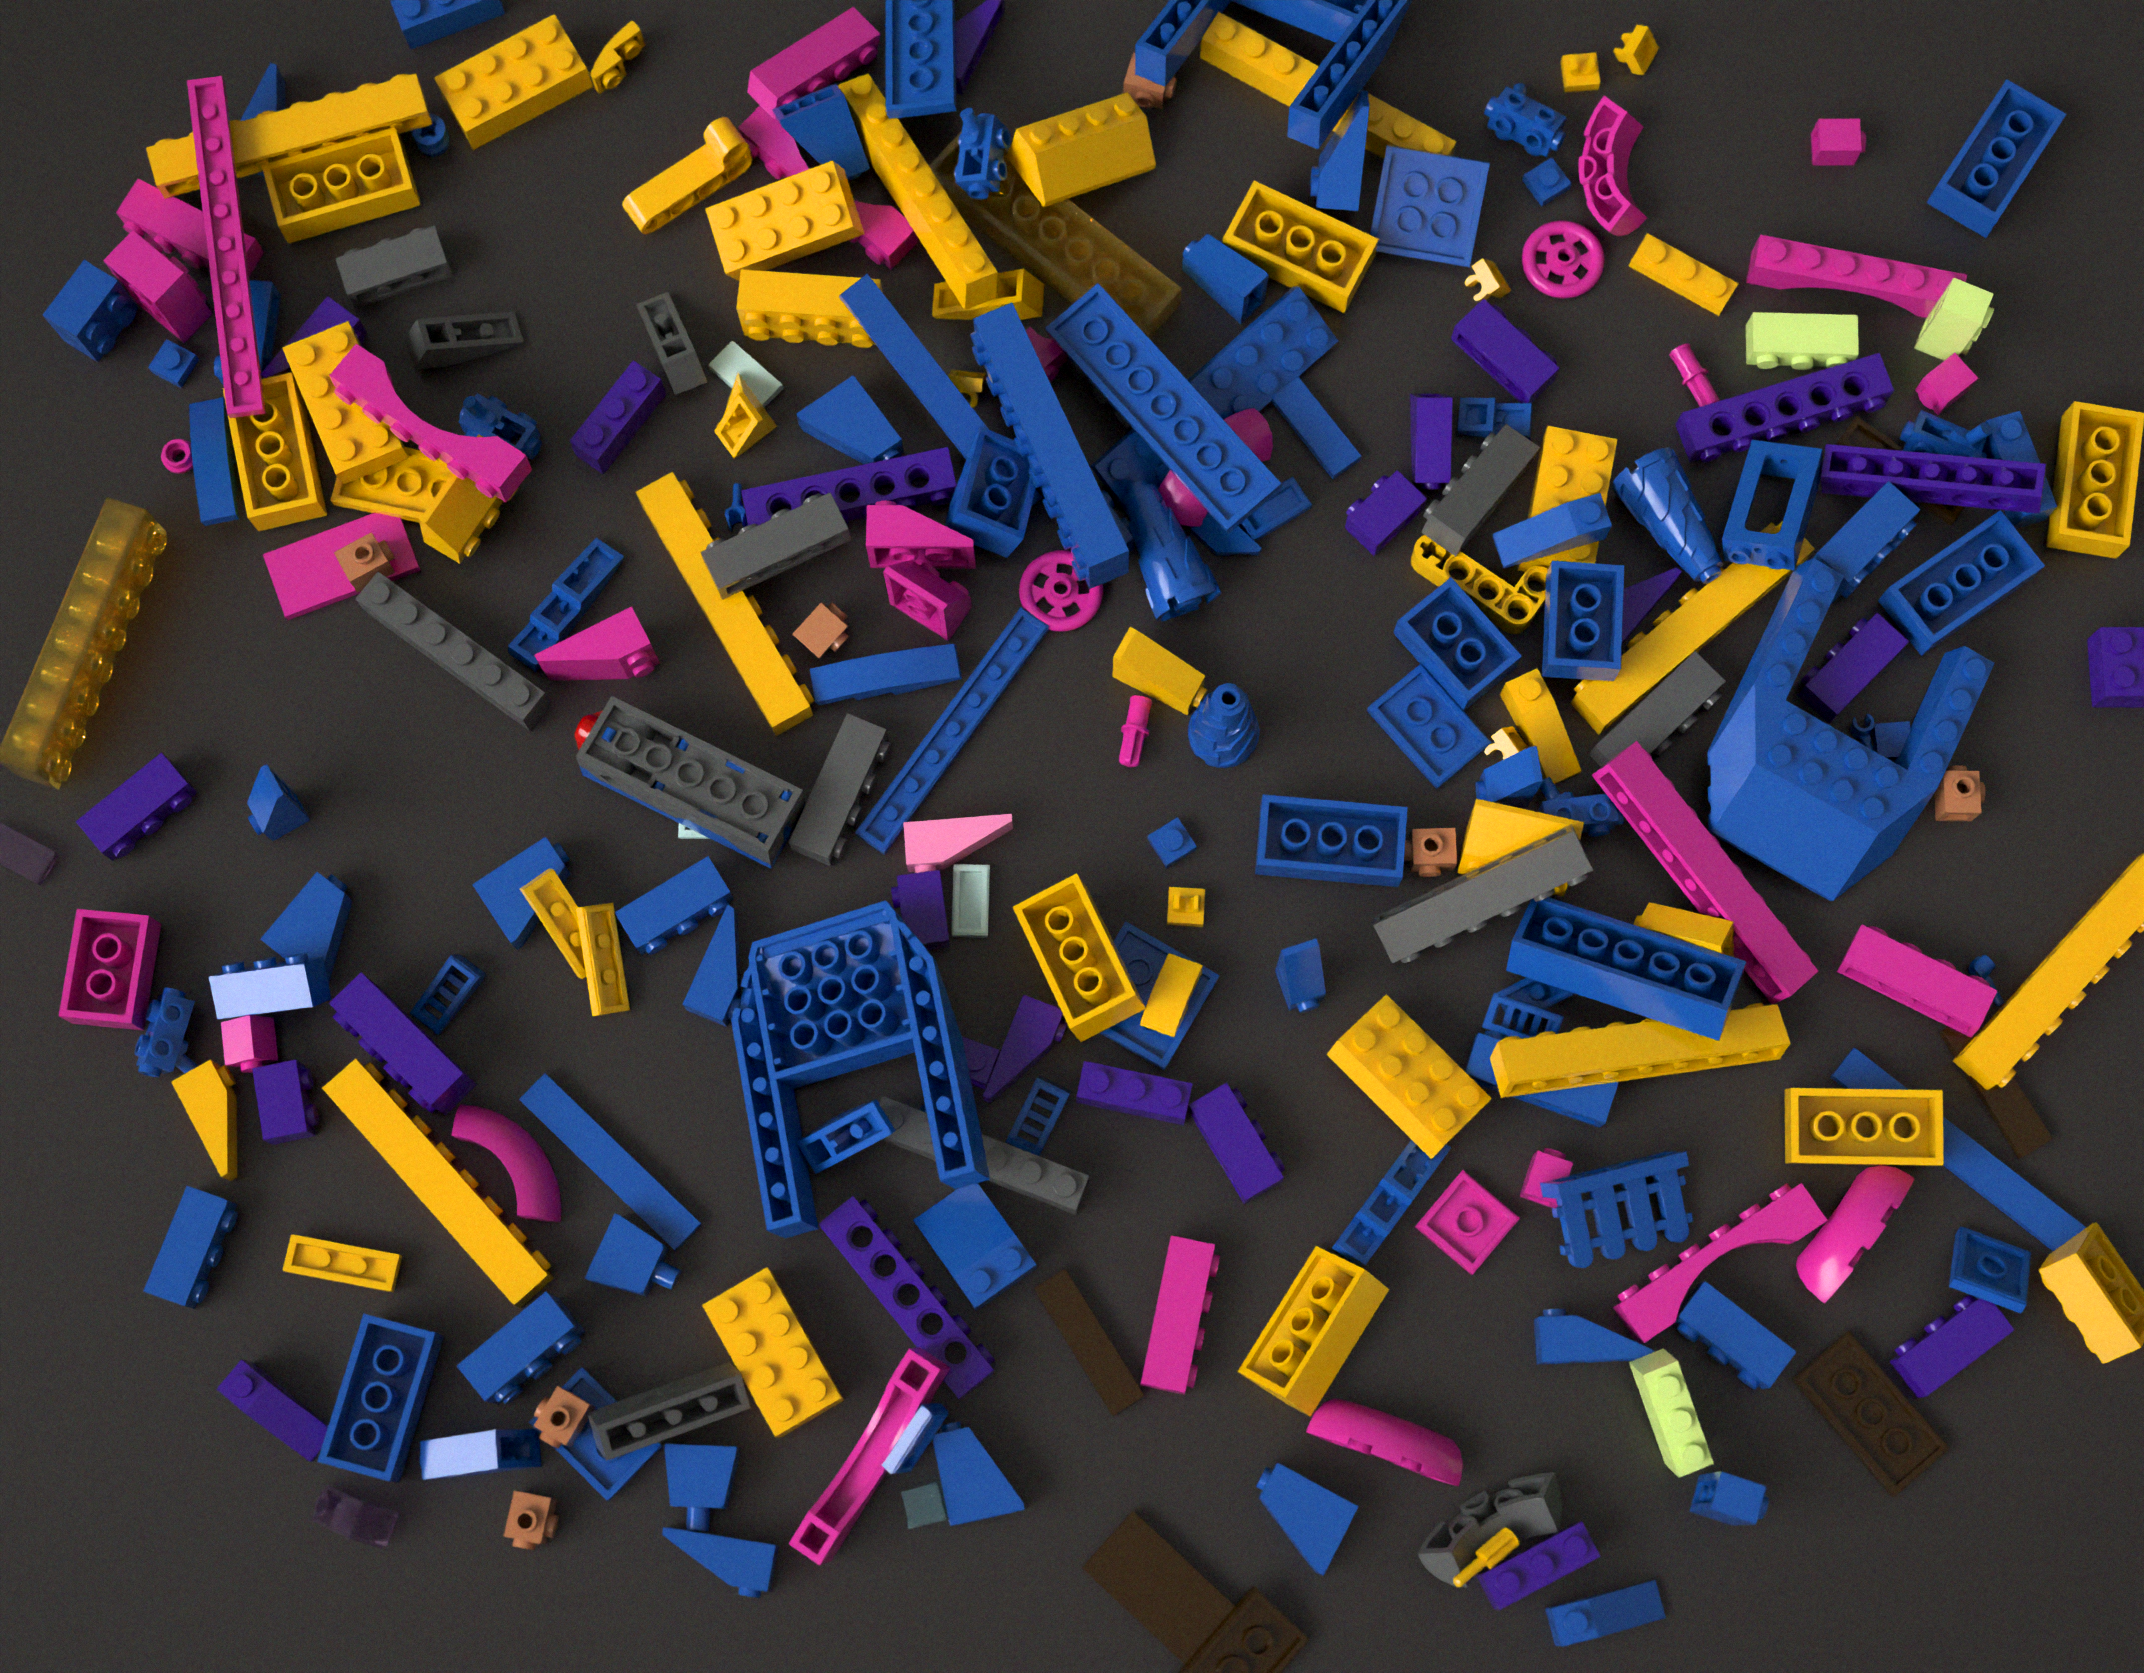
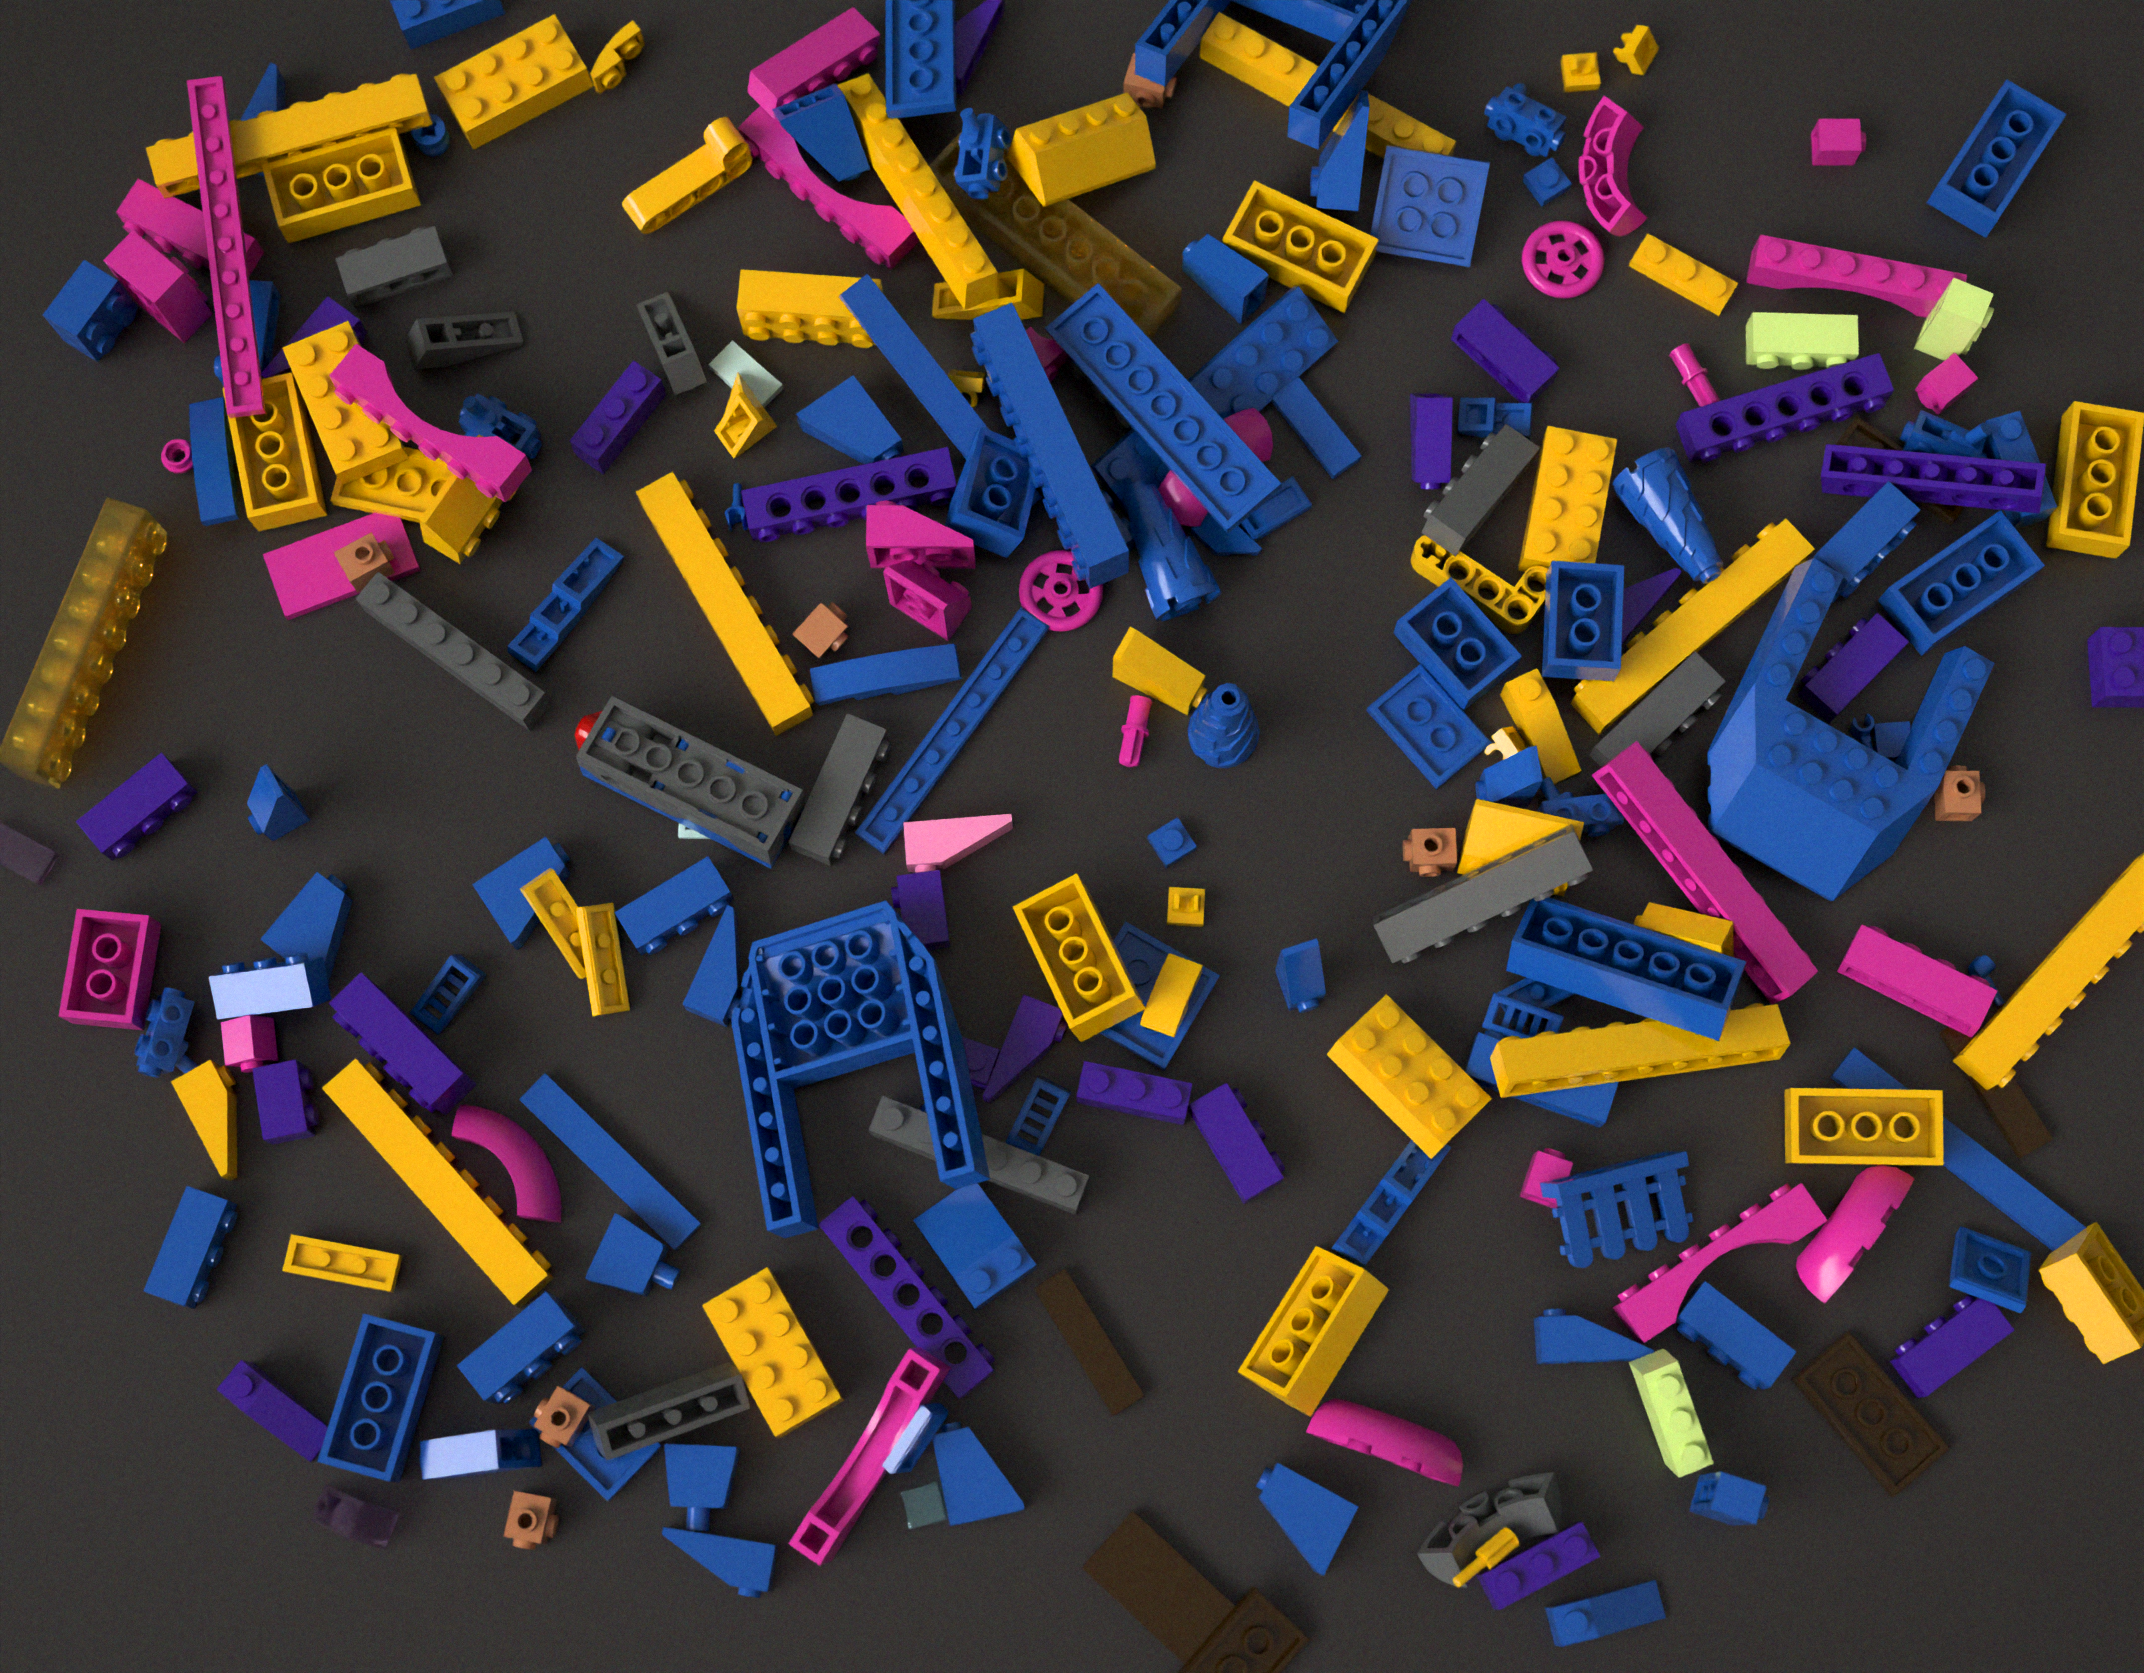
blue plate [148,339,199,388] -> none
dark pink slope [535,606,660,681] -> none
dark grey brick [701,492,851,600] -> none
yellow brick [705,161,864,281] -> none
blue slope [796,1099,896,1174] -> none
light aqua tile [952,864,990,938] -> none
dark pink brick [1141,1235,1220,1395] -> none
blue brick [1255,794,1408,887] -> none
dark purple brick [1345,470,1427,556] -> none
dark pink tile [1415,1170,1520,1275] -> none
yellow tile [1464,258,1511,302] -> none
blue slope [1492,493,1612,569] -> none
blue piece [1722,440,1823,571] -> none

